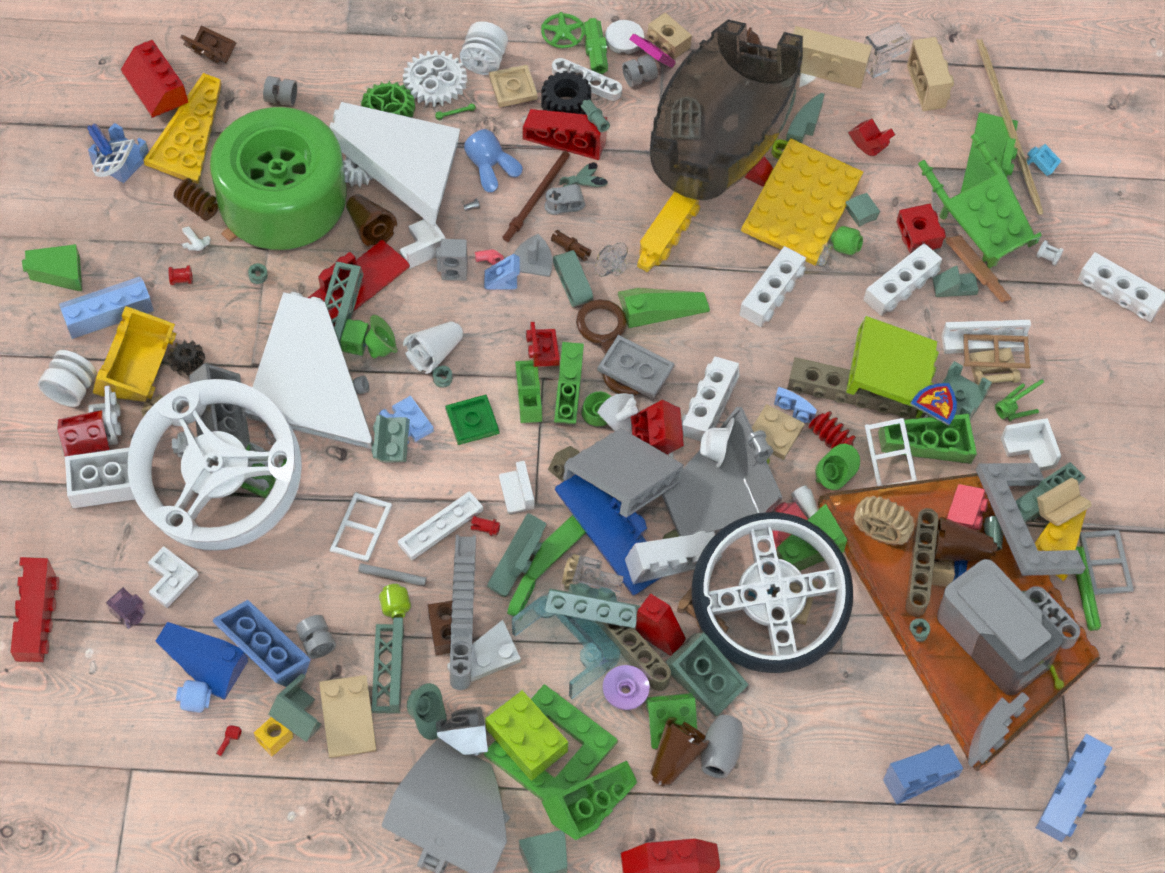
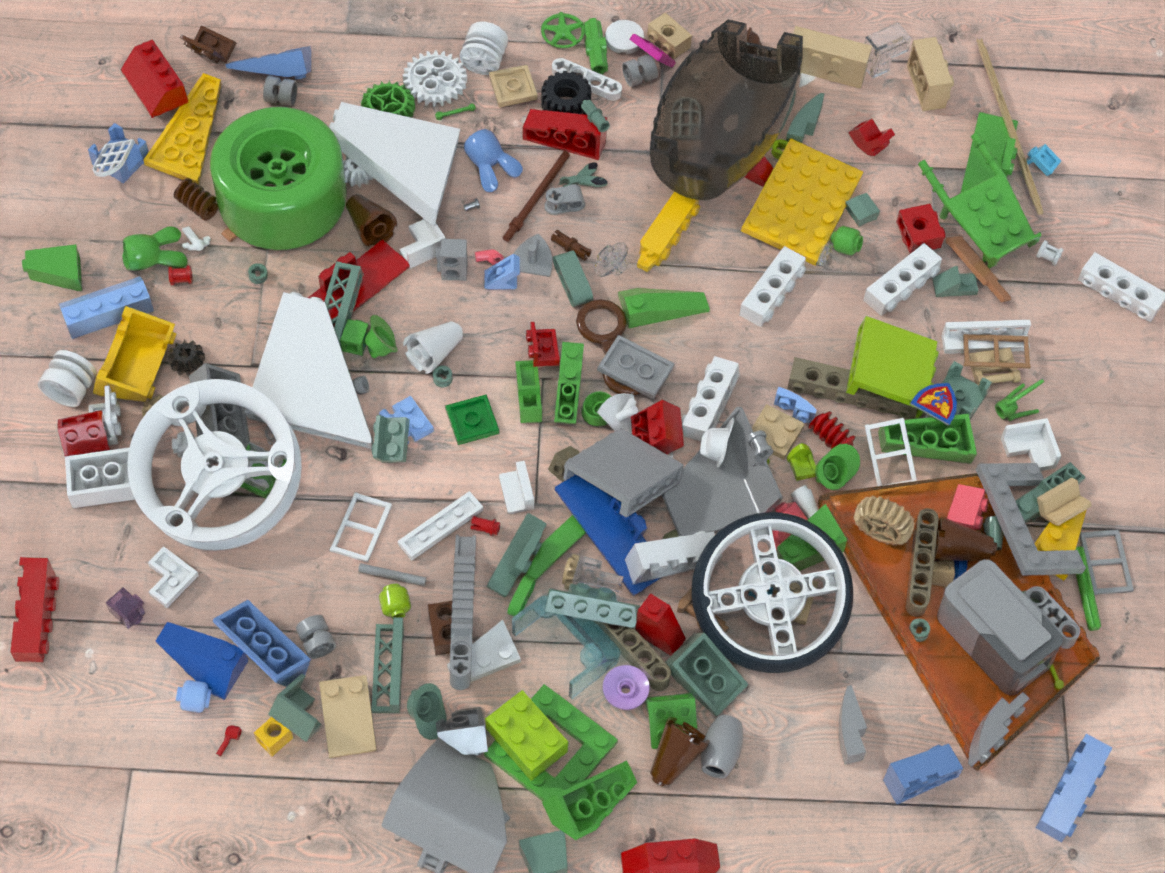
blue axle [87,123,113,156] -> none
none -> bright green piece [122,226,188,271]
none -> medium blue wedge [225,46,311,80]
none -> lime tile [786,443,816,481]
none -> light grey slope [839,685,867,765]

